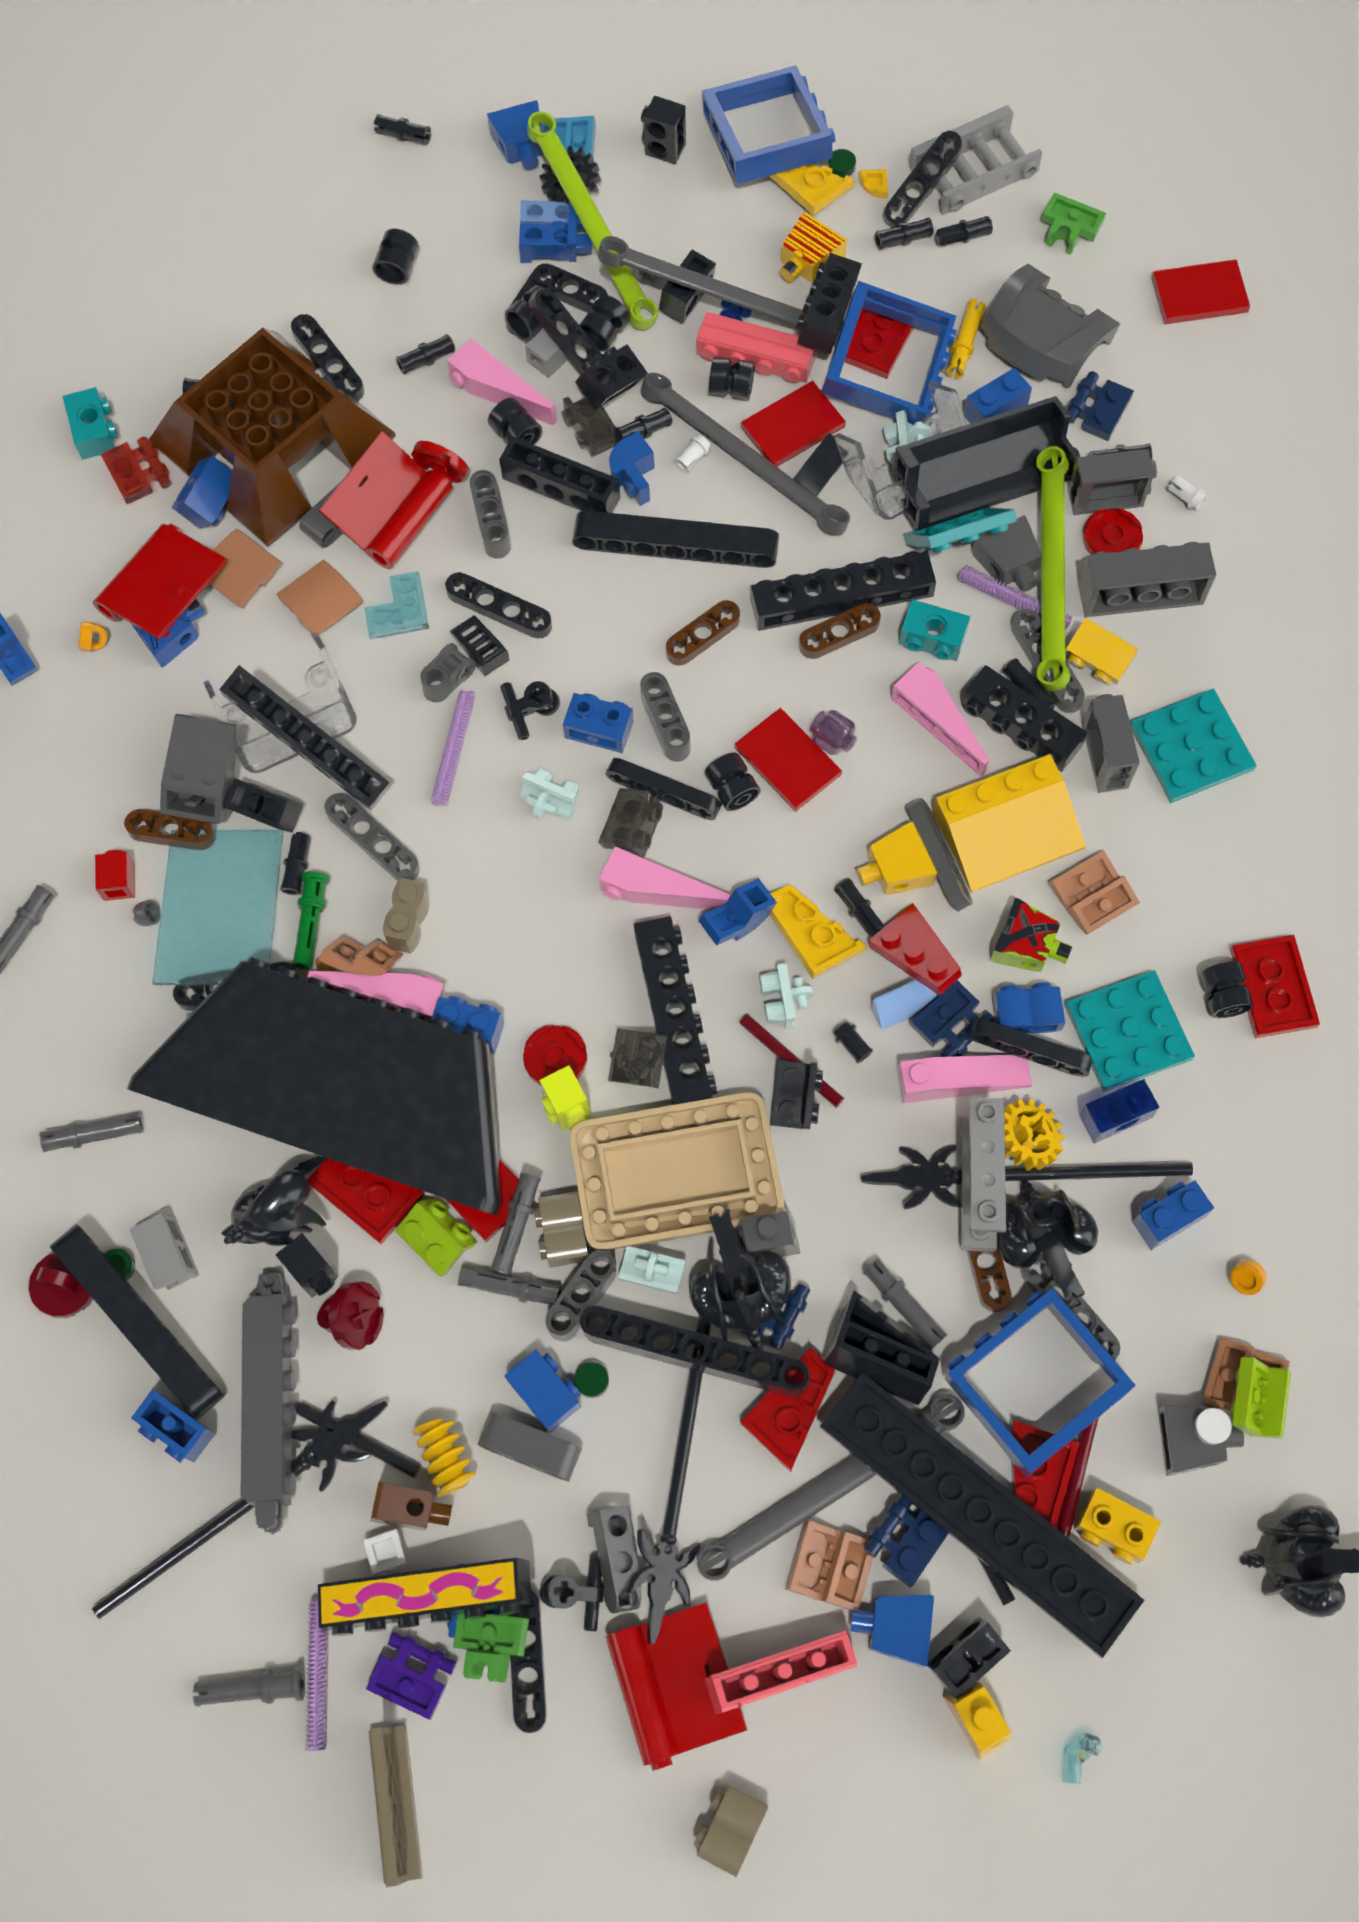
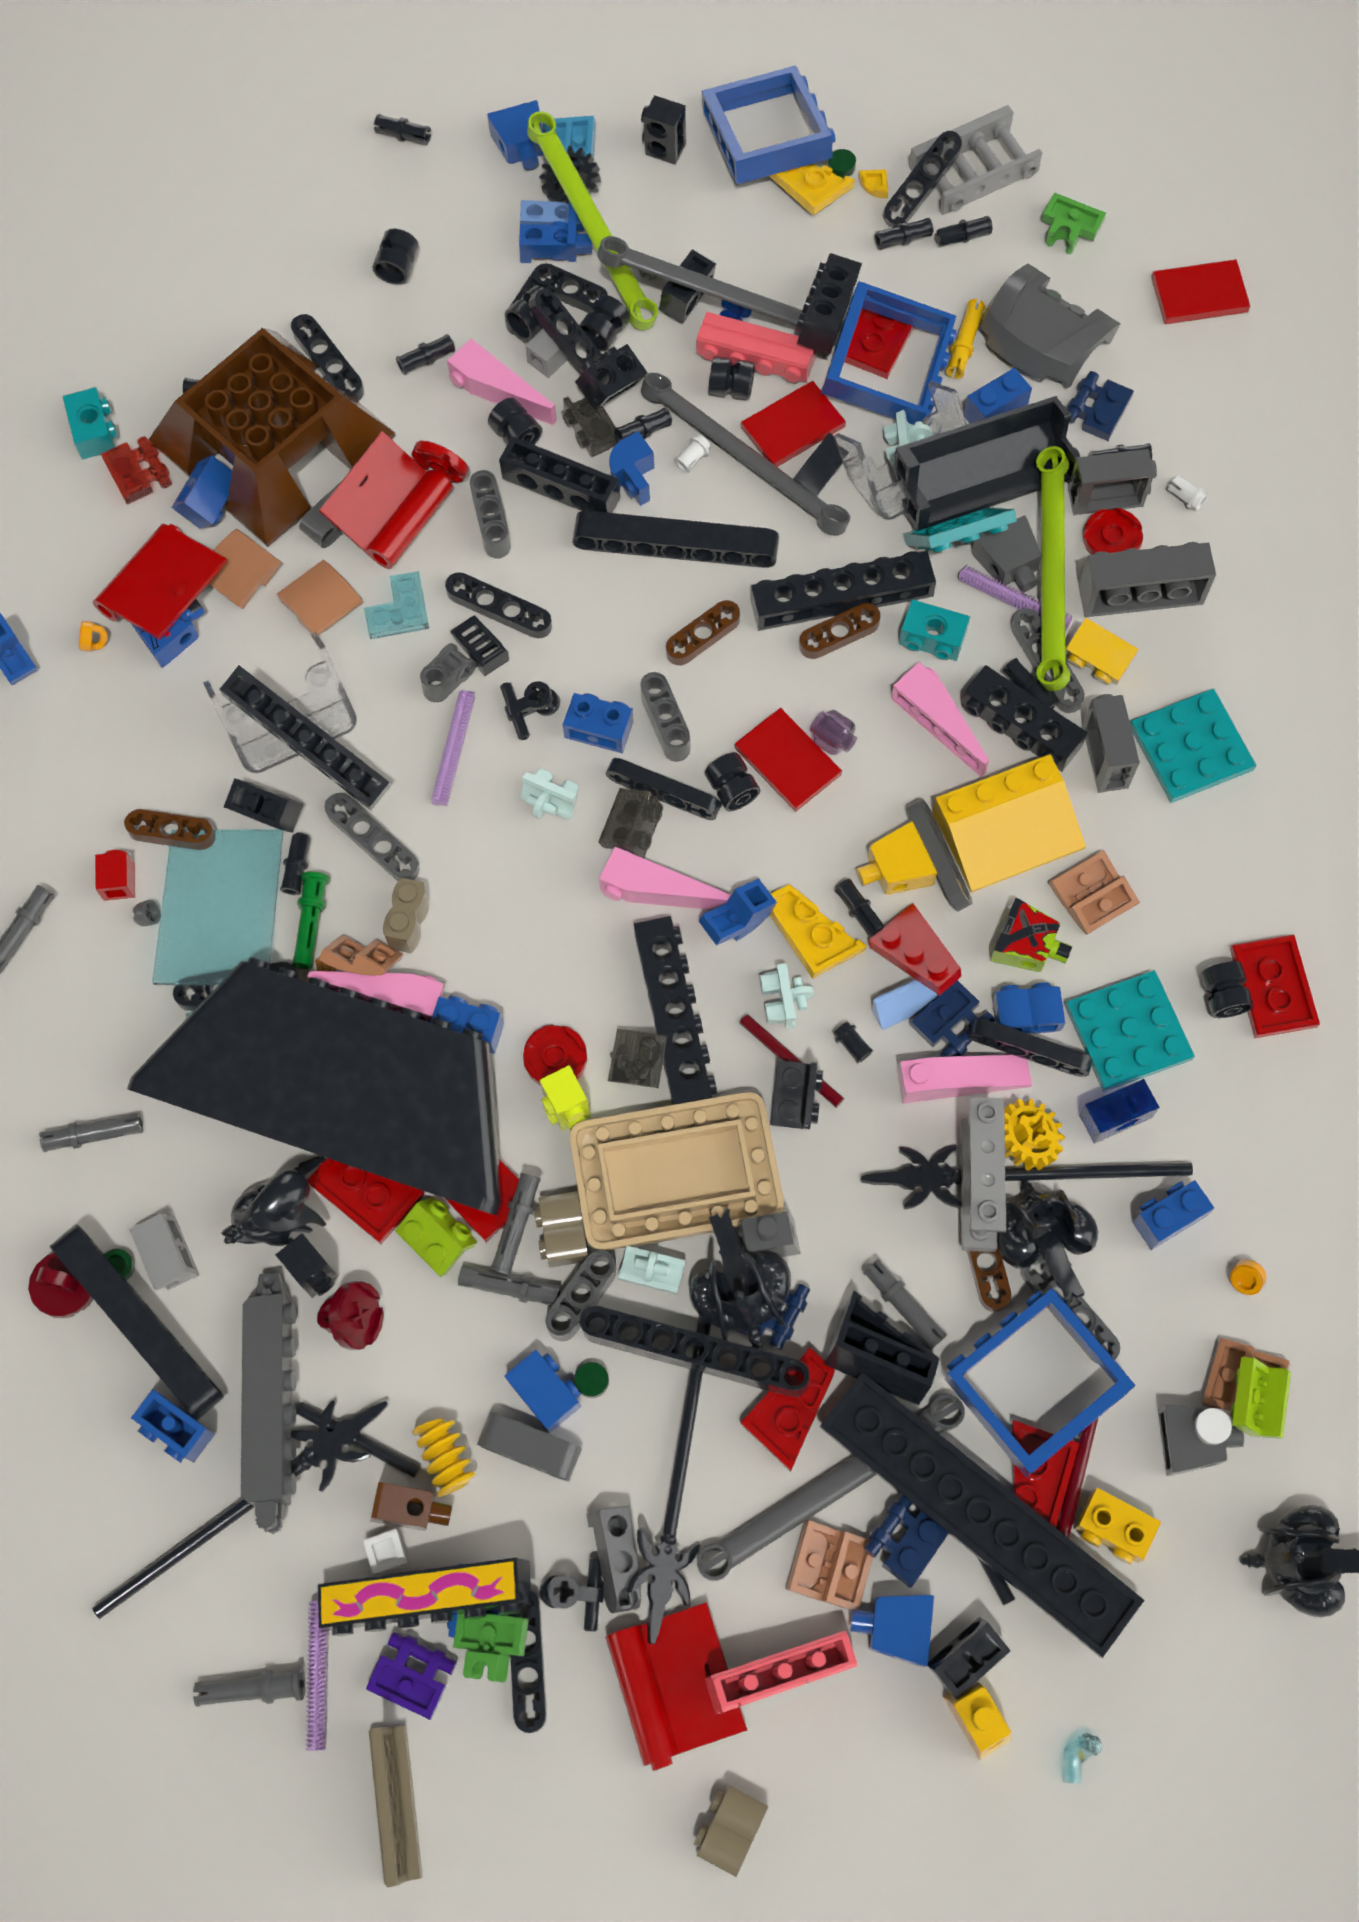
dark grey slope [160,713,237,824] -> none
yellow torso [780,211,847,282] -> none

